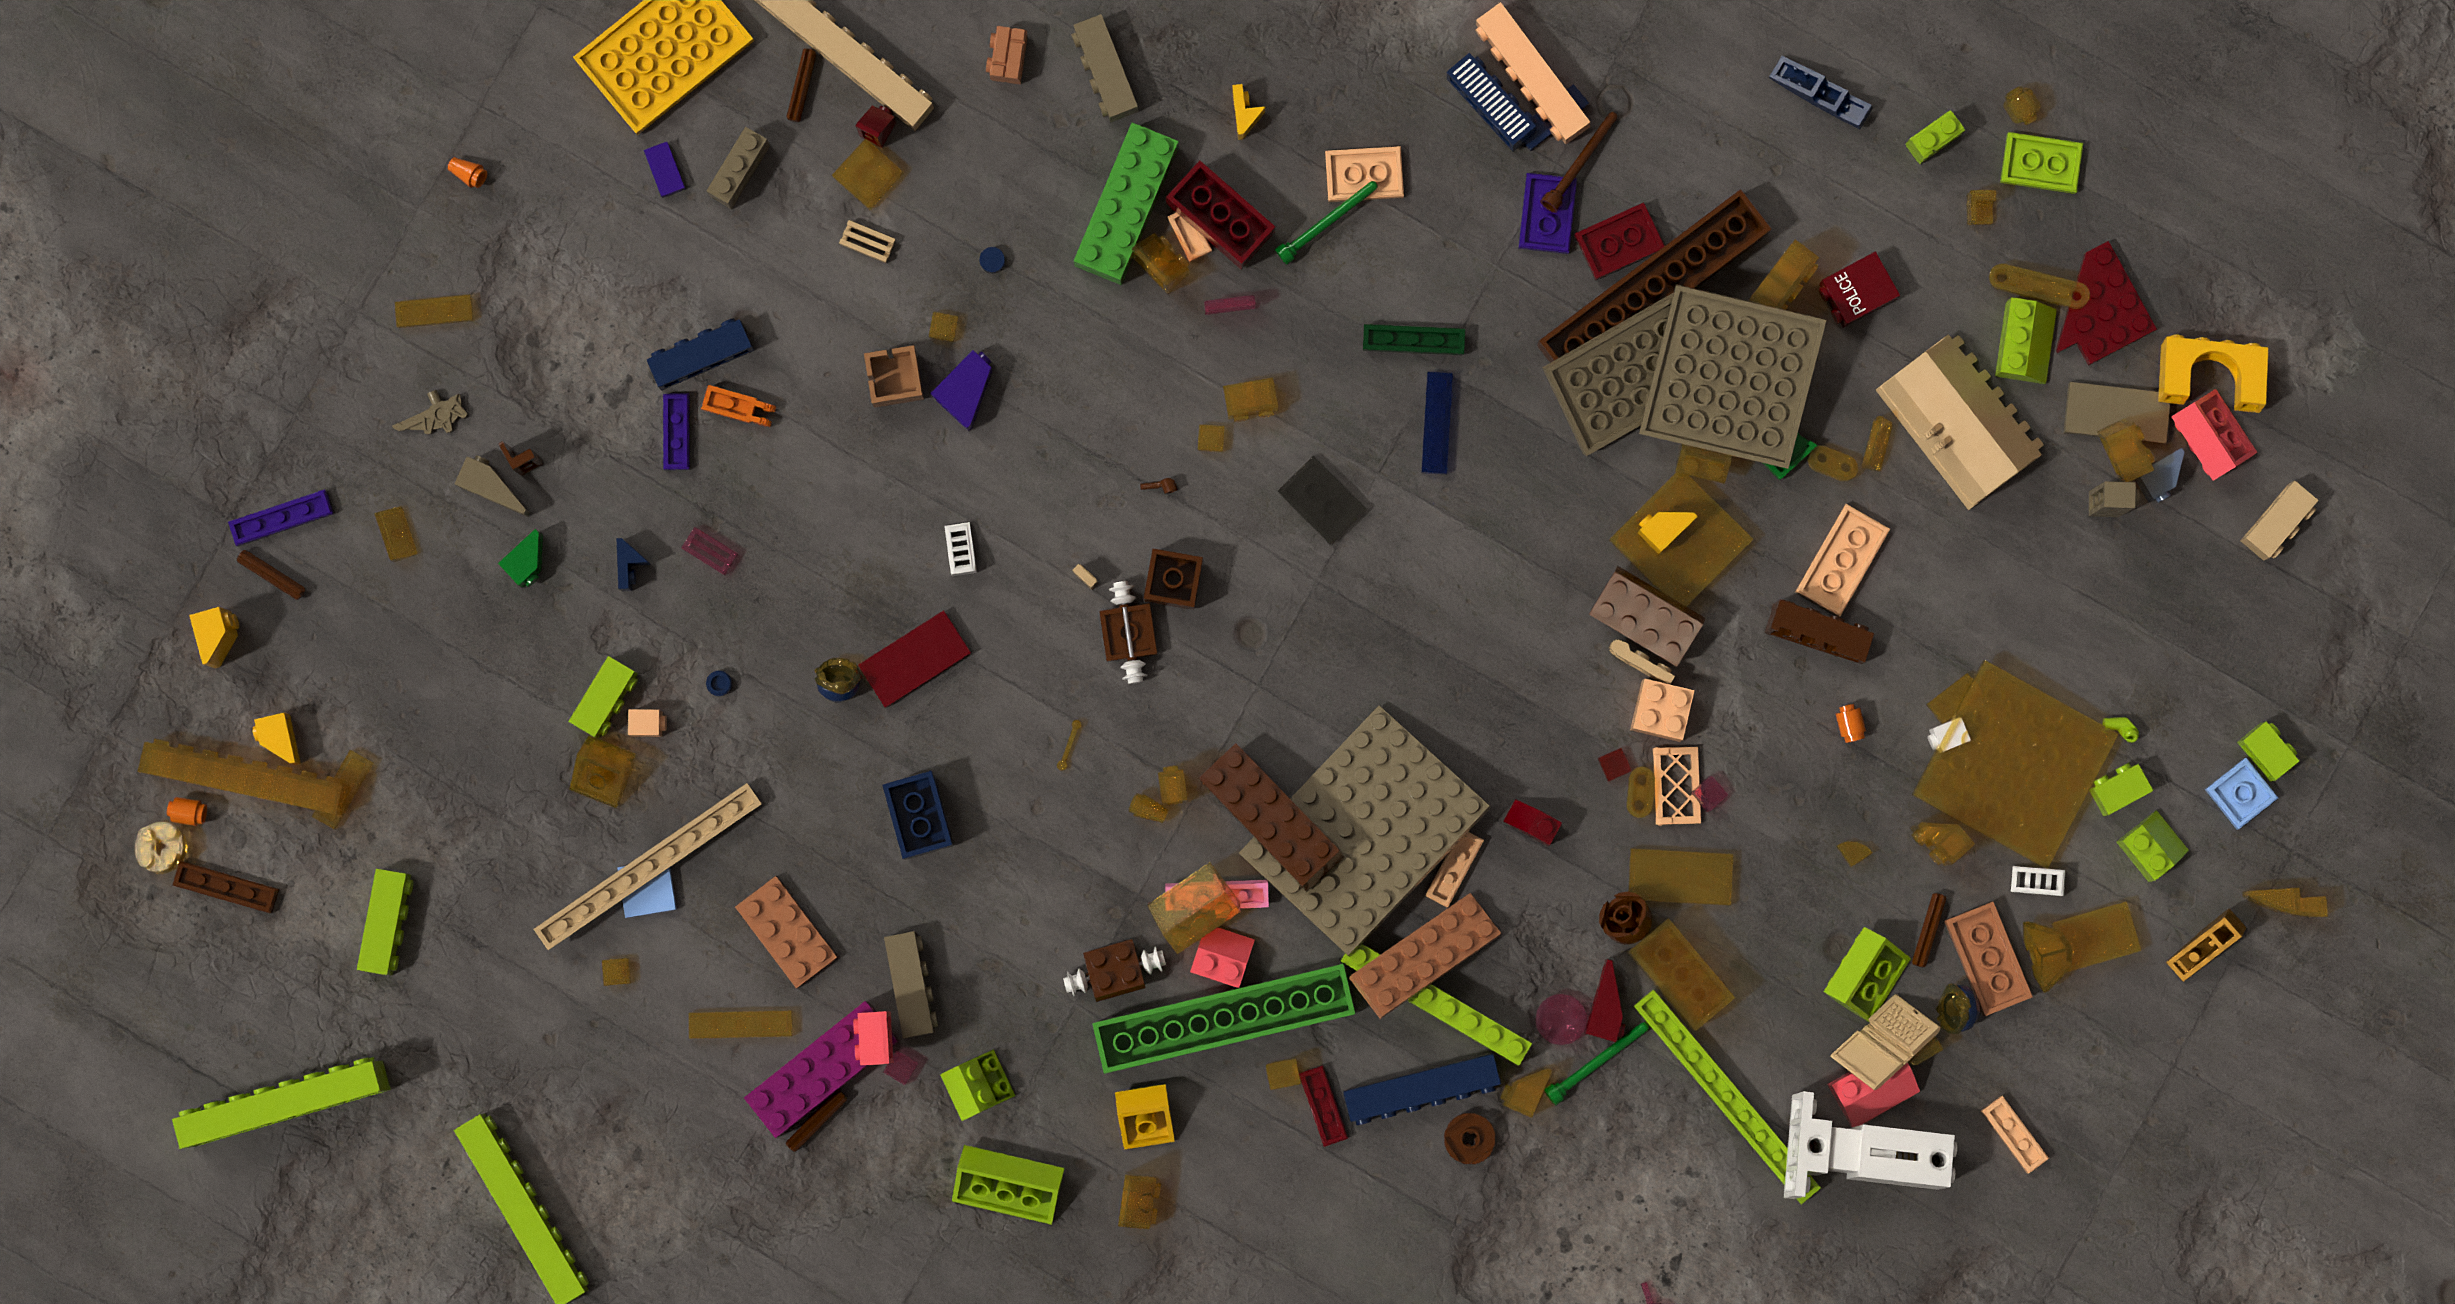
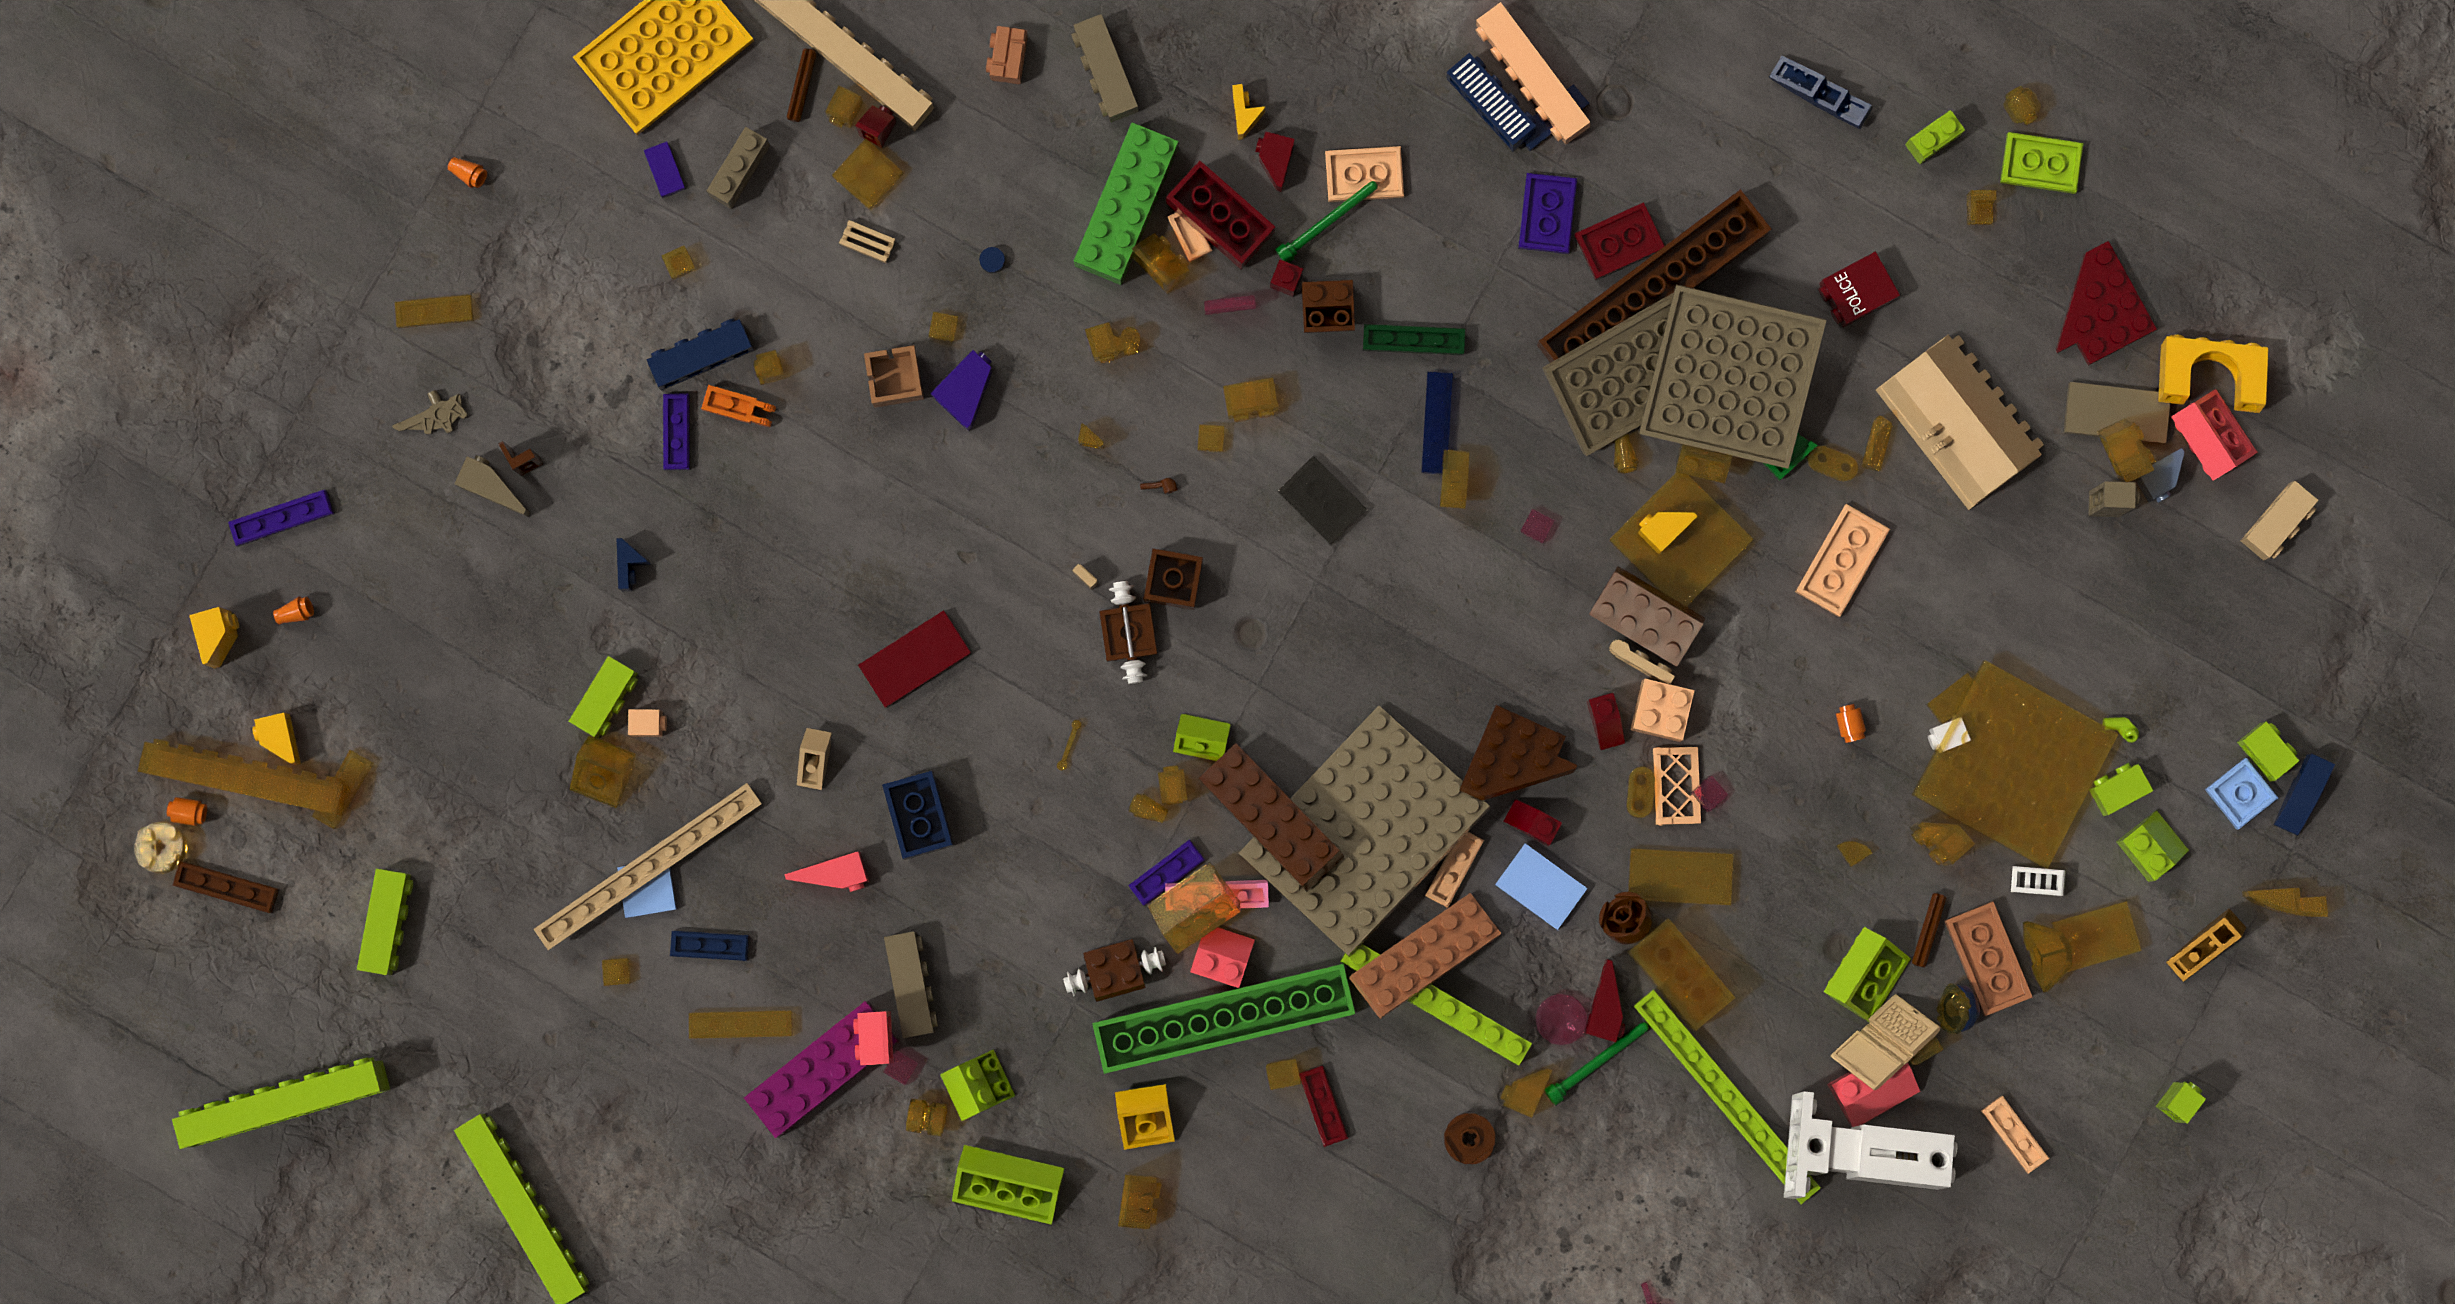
reddish brown axle [237,550,306,600] -> none
clear yellow slope [374,506,418,562] -> none
green slope [498,529,543,588] -> none
clear pink tile [681,527,738,575] -> none
dark blue tile [706,671,733,697] -> none
nougat plate [735,876,838,989] -> none
reddish brown axle [786,1090,847,1152] -> none
clear yellow hair [814,658,862,703] -> none
white slope [945,522,977,576] -> none
dark blue brick [1343,1054,1501,1125] -> none
reddish brown piece [1540,112,1618,213] -> none
clear red tile [1597,748,1632,782] -> none
clear yellow brick [1748,239,1819,310] -> none
reddish brown wedge [1764,599,1874,664] -> none
clear yellow plate [1989,264,2090,309] -> none
lime slope [1995,297,2057,384] -> none
none -> orange cone [273,596,314,625]
none -> clear yellow plate [661,245,696,280]
none -> dark blue tile [670,931,749,961]
none -> clear yellow brick [754,350,785,385]
none -> coral slope [784,852,869,892]
none -> tan slope [797,728,832,790]
none -> clear yellow brick [825,86,863,128]
none -> clear yellow wheel [906,1098,947,1137]
none -> clear yellow slope [1078,423,1104,450]
none -> clear yellow brick [1085,322,1140,364]
none -> dark purple tile [1128,839,1205,906]
none -> lime panel [1173,714,1230,761]
none -> dark red slope [1255,131,1295,192]
none -> dark red brick [1270,260,1303,297]
none -> reddish brown slope [1302,280,1355,333]
none -> clear yellow slope [1440,450,1469,509]
none -> reddish brown wing [1459,705,1577,801]
none -> light blue tile [1495,843,1588,930]
none -> clear pink tile [1520,509,1554,544]
none -> dark red slope [1587,693,1625,751]
none -> clear yellow cone [1614,434,1639,474]
none -> lime brick [2155,1082,2206,1124]
none -> dark blue slope [2273,754,2335,835]

